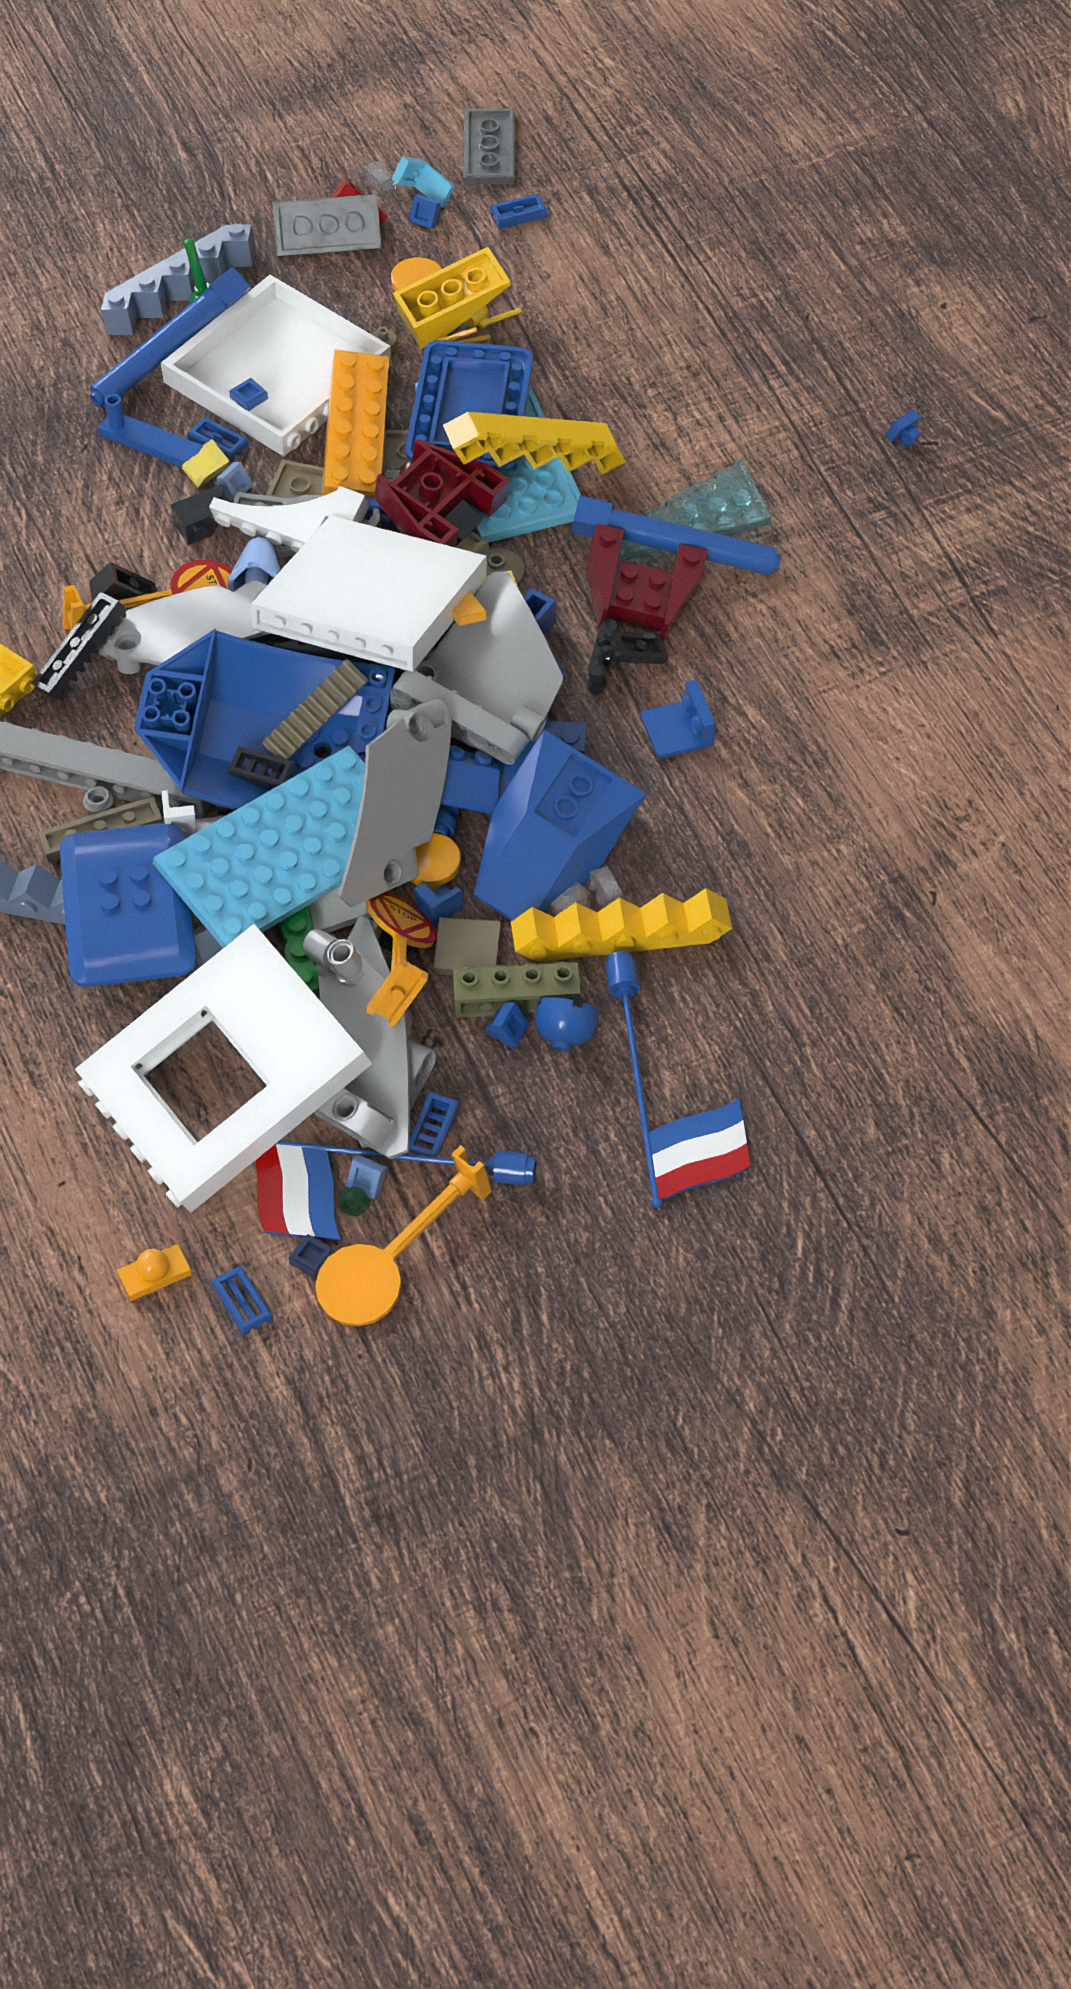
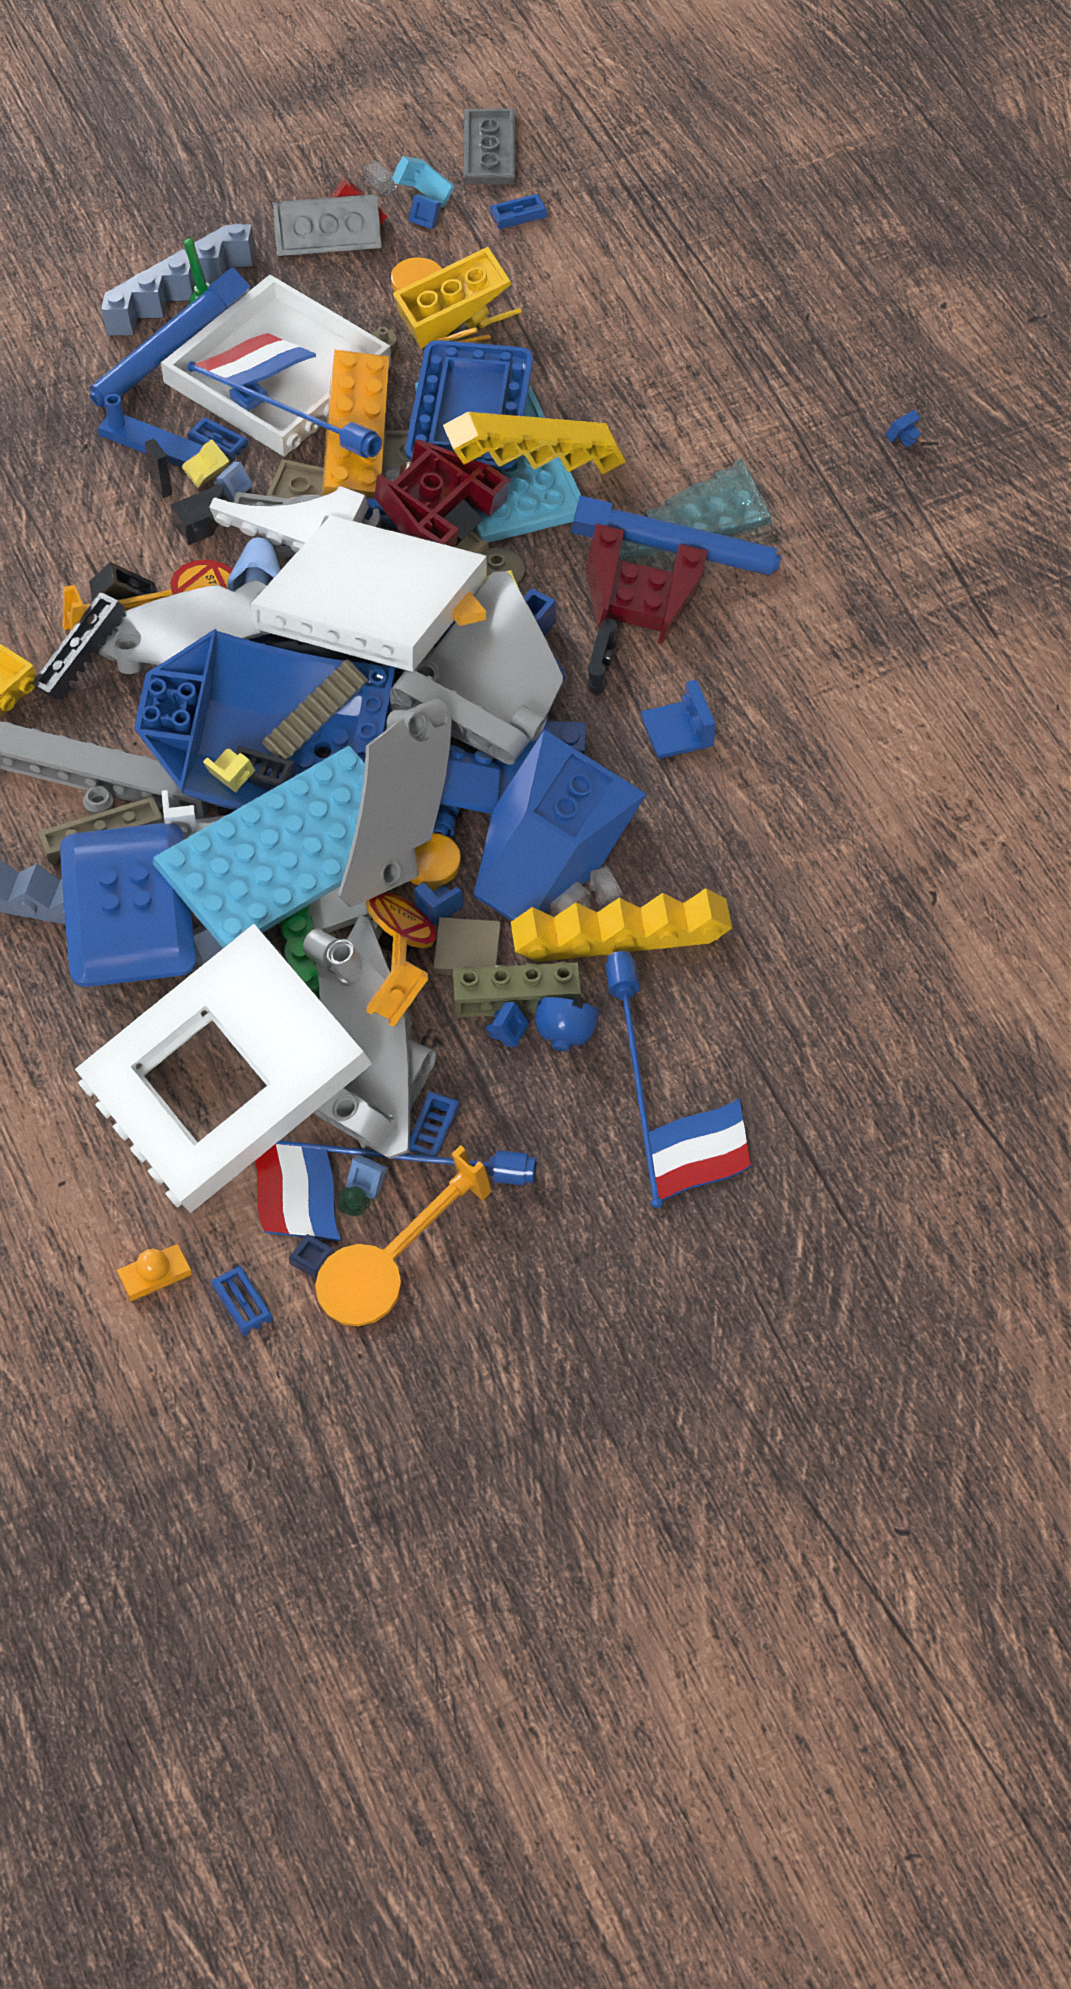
black hinge [596,631,669,664] -> none
none -> black tile [145,438,172,498]
none -> flag [187,333,382,458]
none -> light yellow panel [203,749,255,793]

